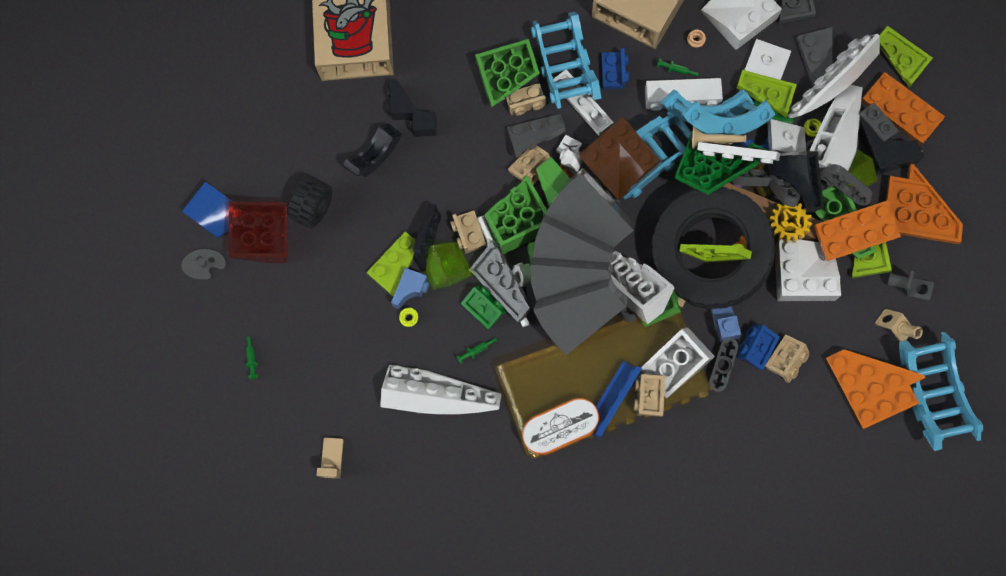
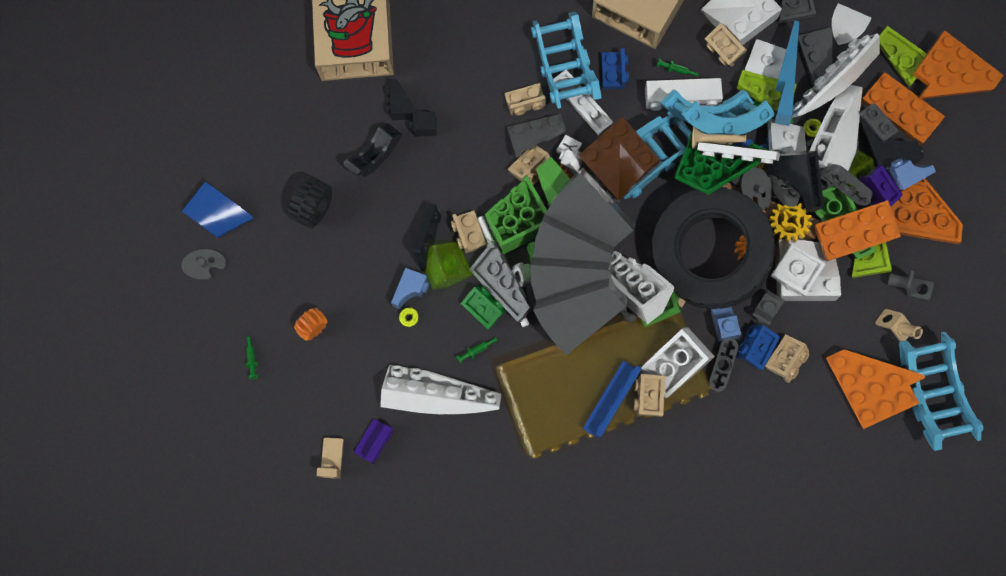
clear red slope [229,201,288,263] -> none
lime wing [367,232,416,297] -> none
bright green wedge [476,39,540,107] -> none
white tile [522,398,600,455] -> none
lime wing [679,244,752,262] -> none
light nougat plate [687,29,706,48] -> none
none -> orange gear [294,308,328,341]
none -> dark purple panel [354,419,394,464]
none -> tan bracket [705,23,747,67]
none -> dark grey piece [740,167,773,210]
none -> dark grey bracket [752,290,784,325]
none -> white plate [771,243,826,297]
none -> dark azure slope [774,20,799,126]
none -> white sticker [832,3,871,45]
none -> dark purple panel [857,165,903,207]
none -> medium blue arch [885,159,936,190]
none -> orange wing [912,31,1004,99]

